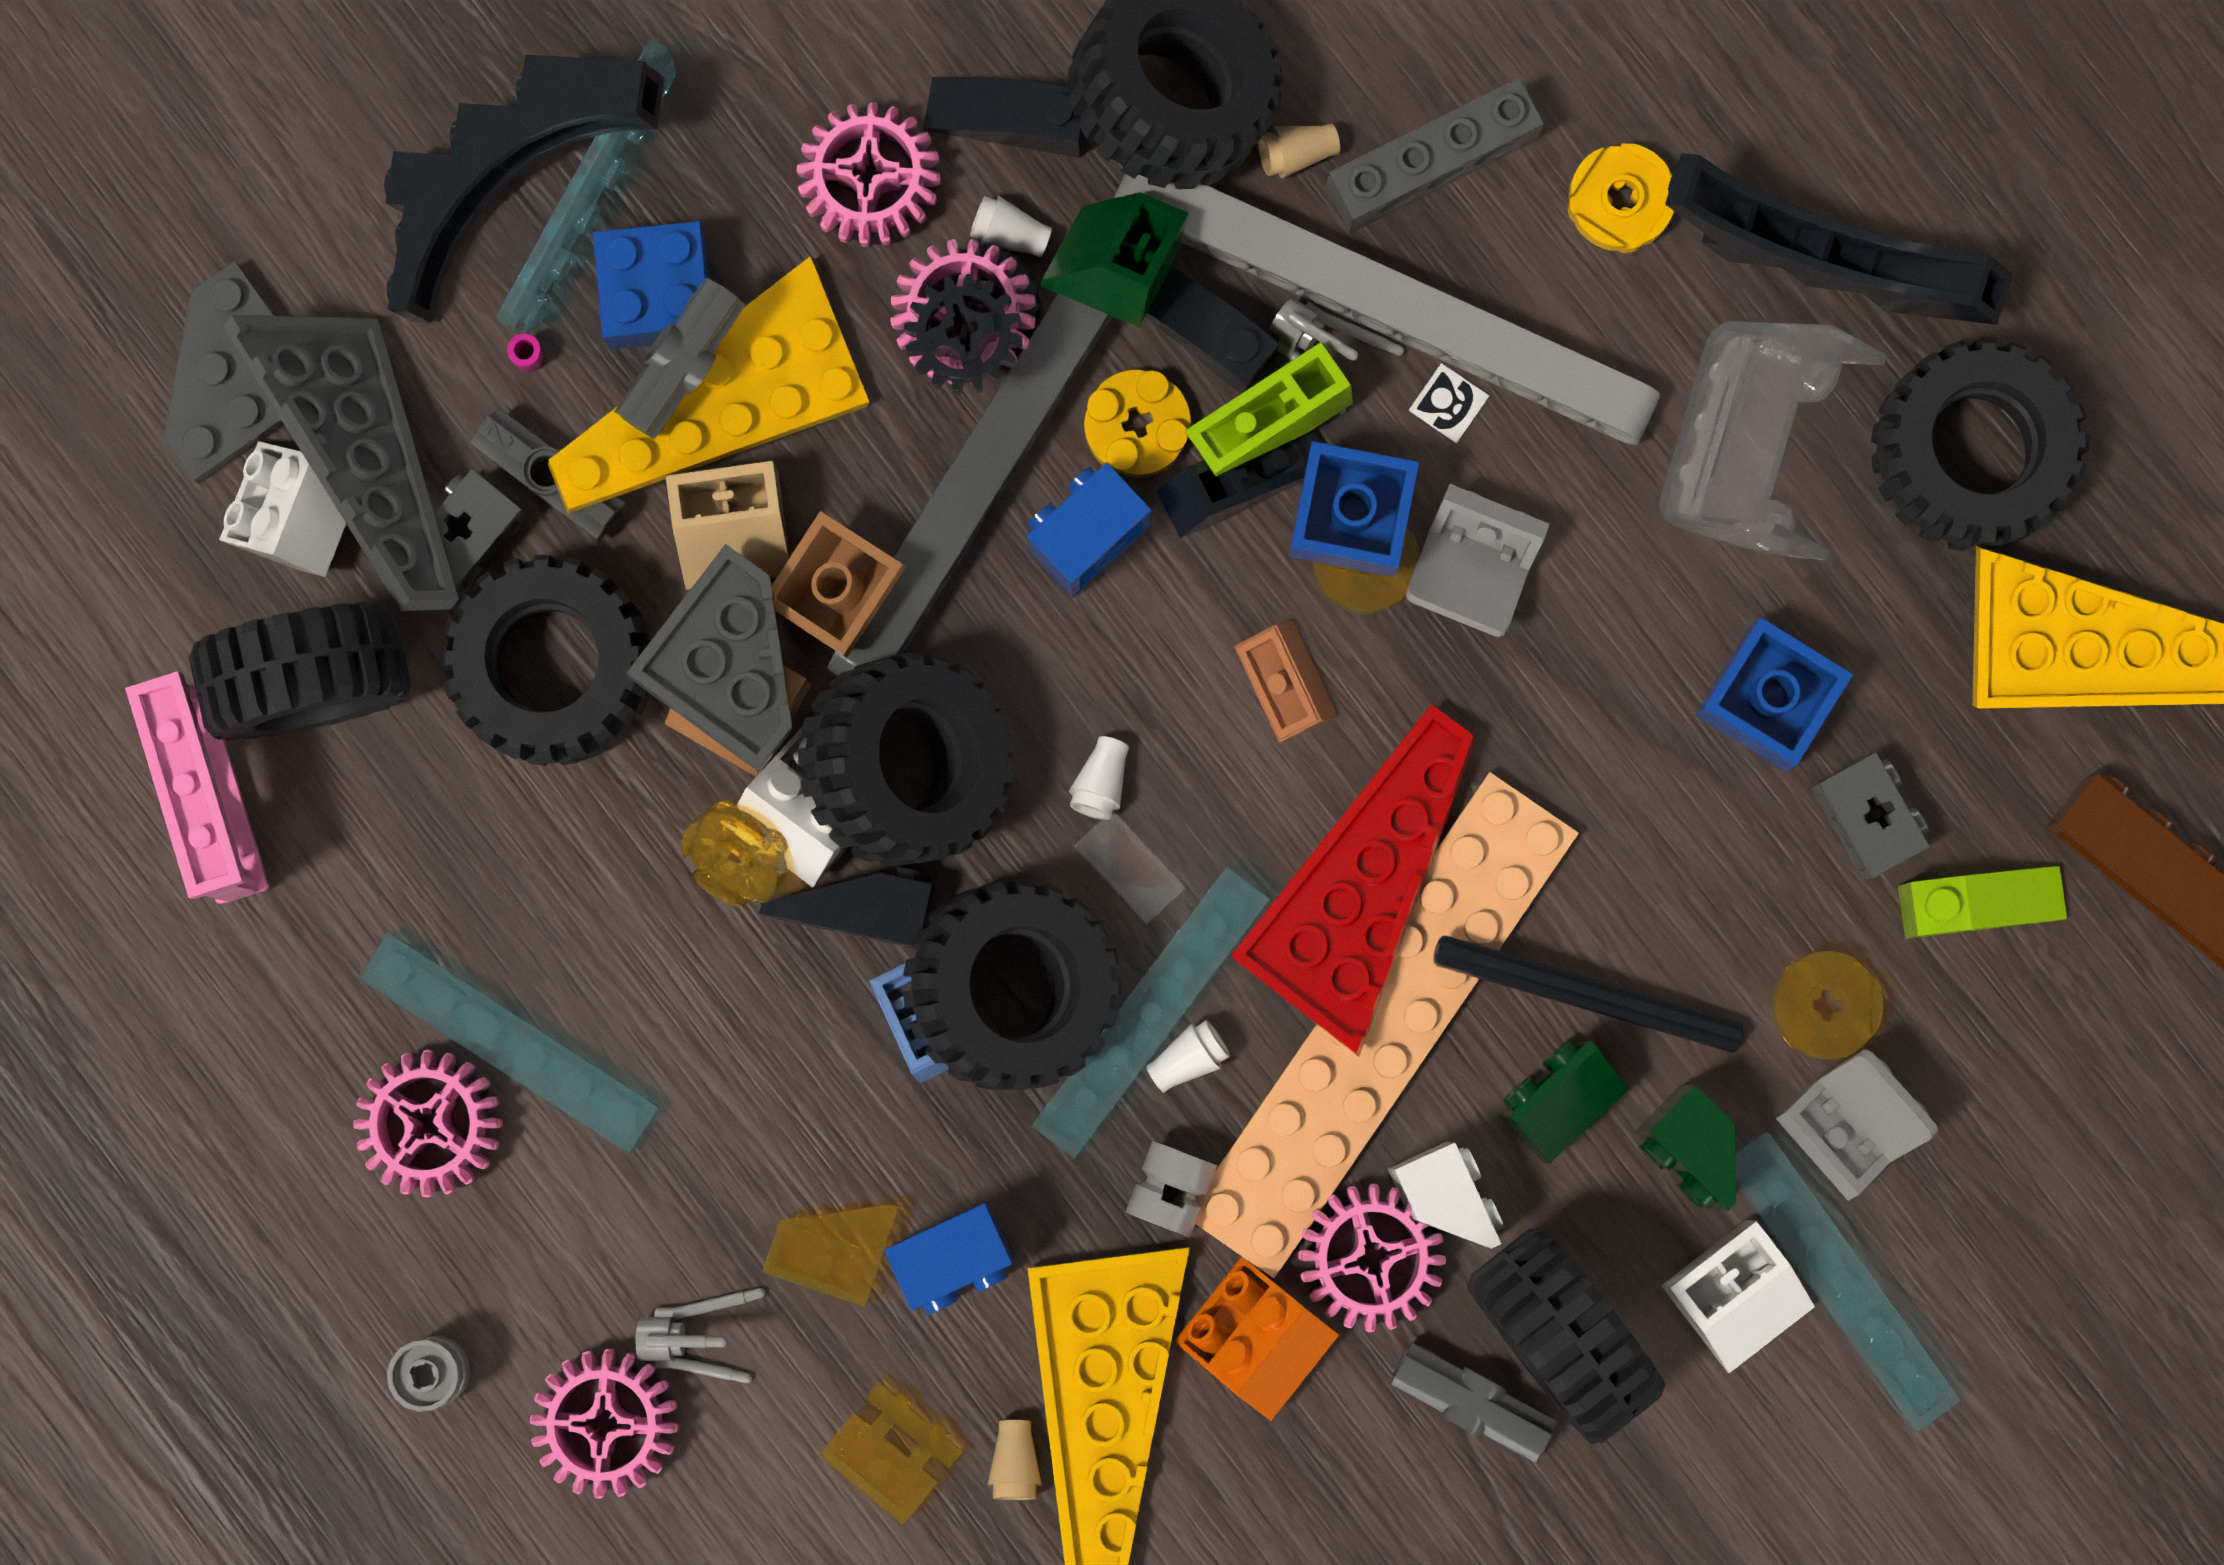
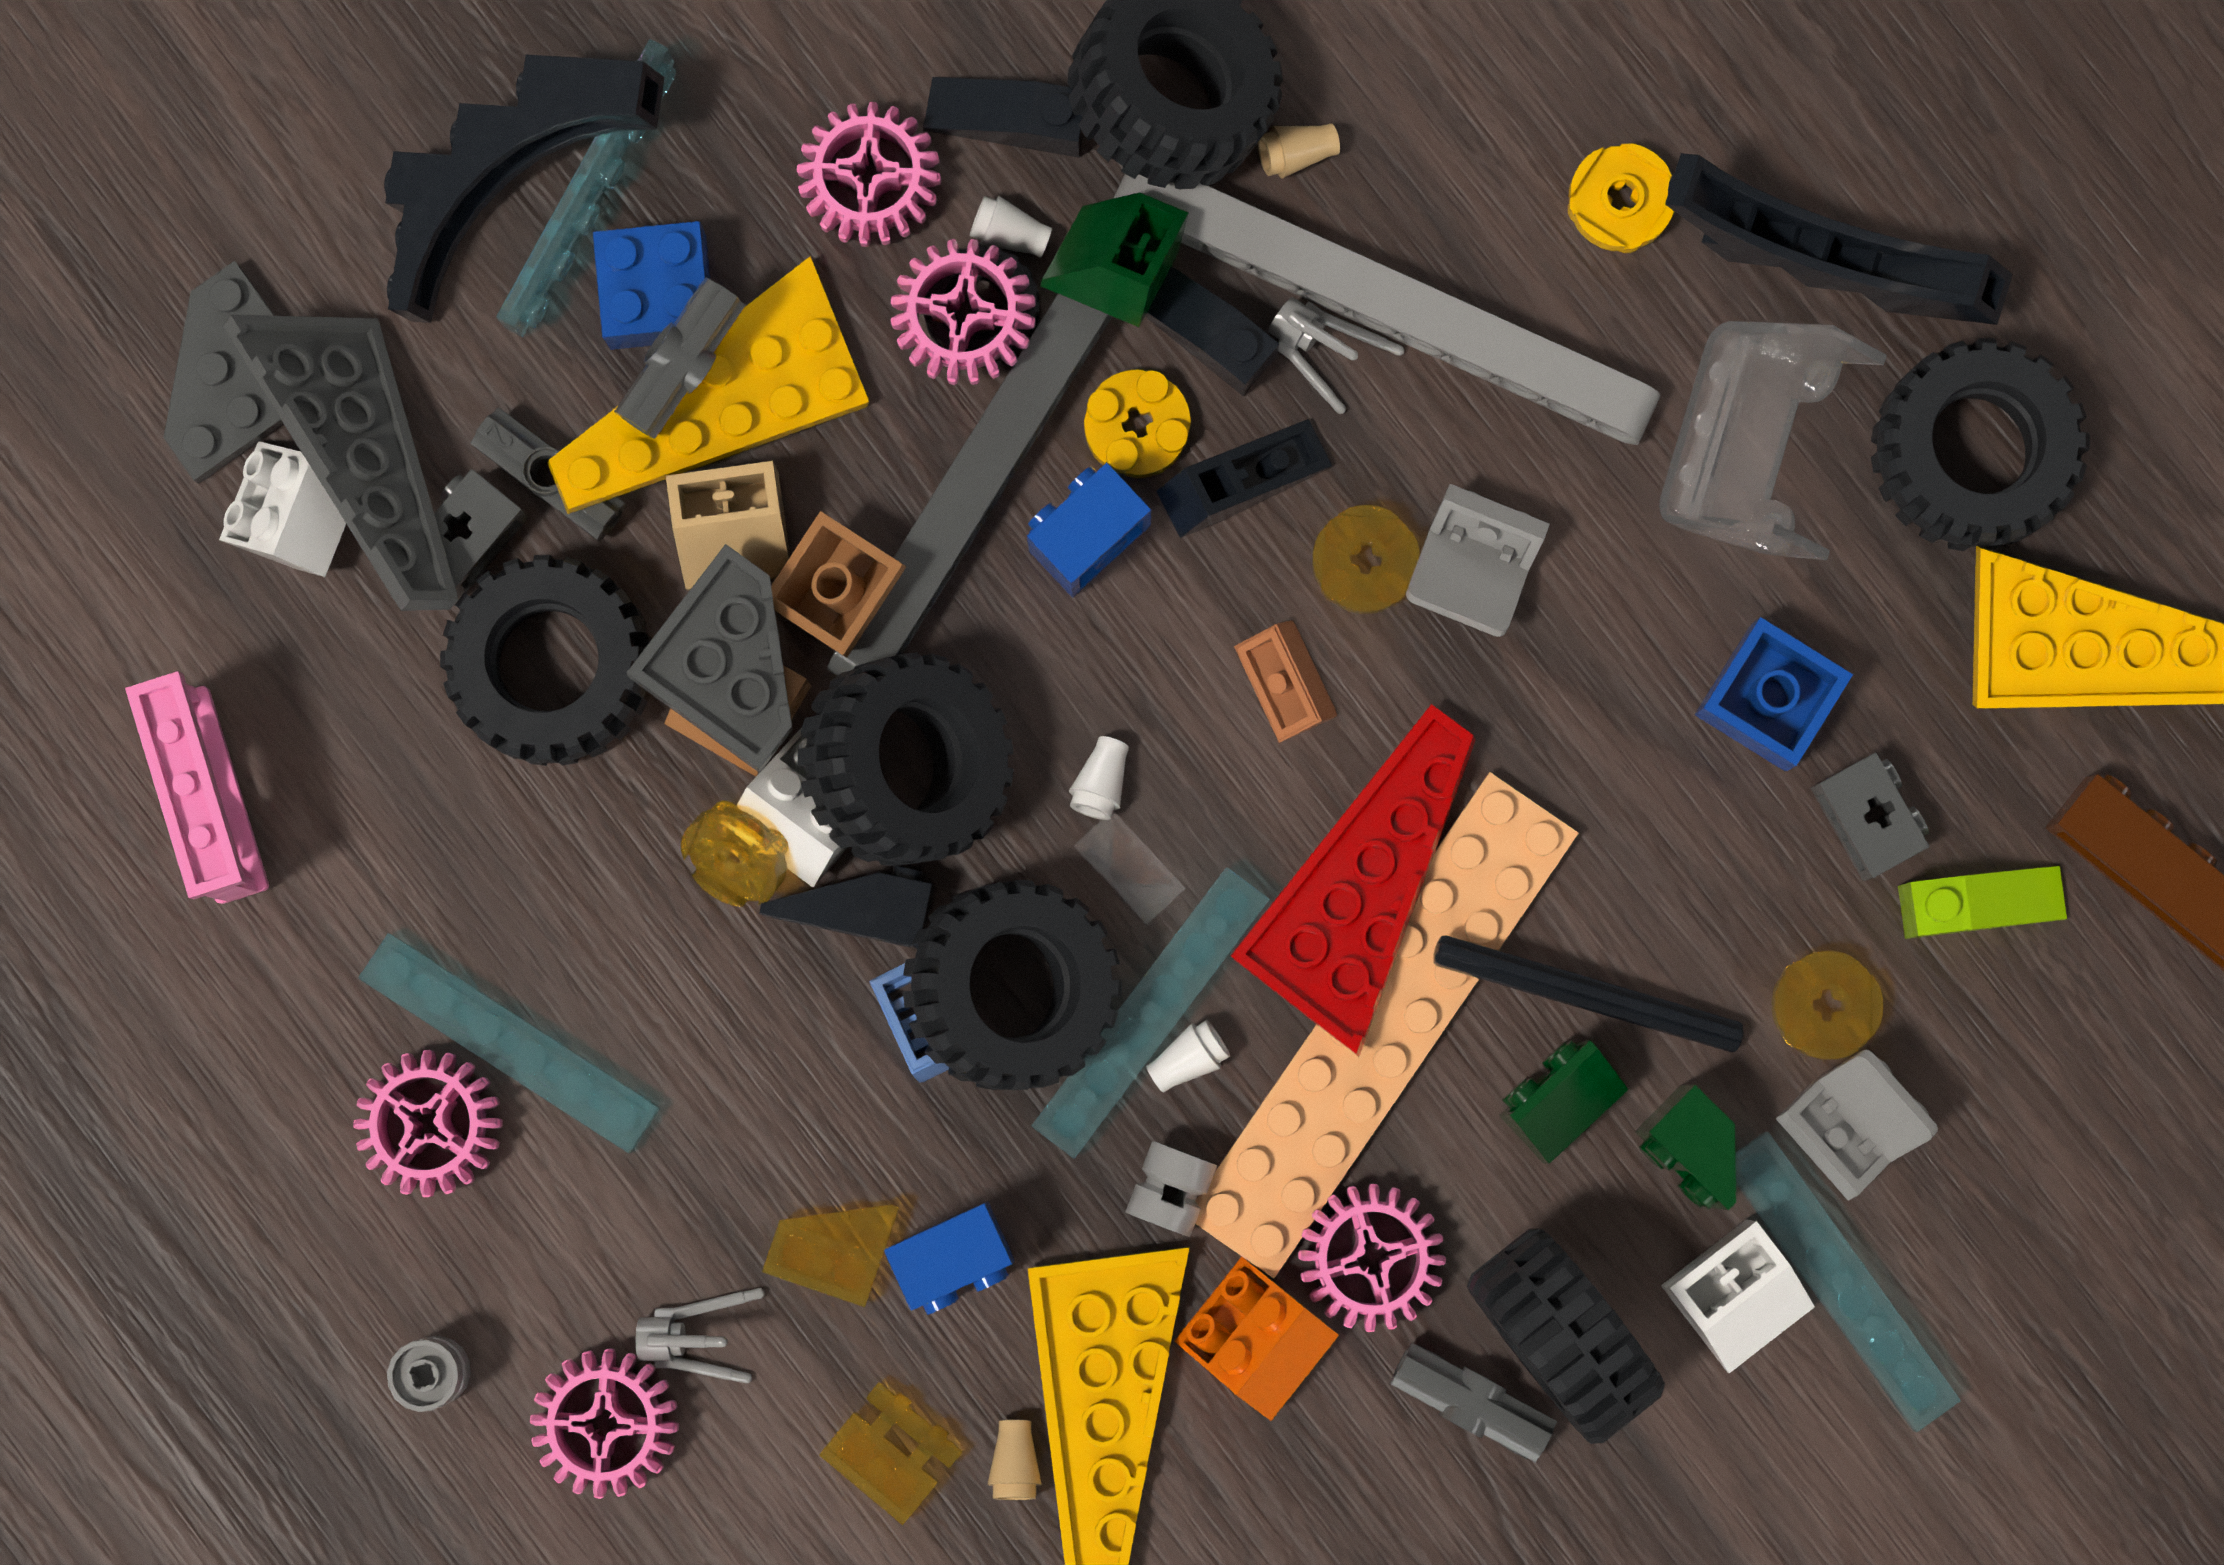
black tyre [189,602,412,740] -> none
dark pink piece [507,333,545,372] -> none
black gear [904,274,1023,396] -> none
lime slope [1185,342,1353,477] -> none
blue brick [1288,441,1419,577] -> none
dark grey brick [1325,77,1544,234] -> none
white slope [1387,1142,1504,1249] -> none
white sticker [1408,363,1489,443] -> none

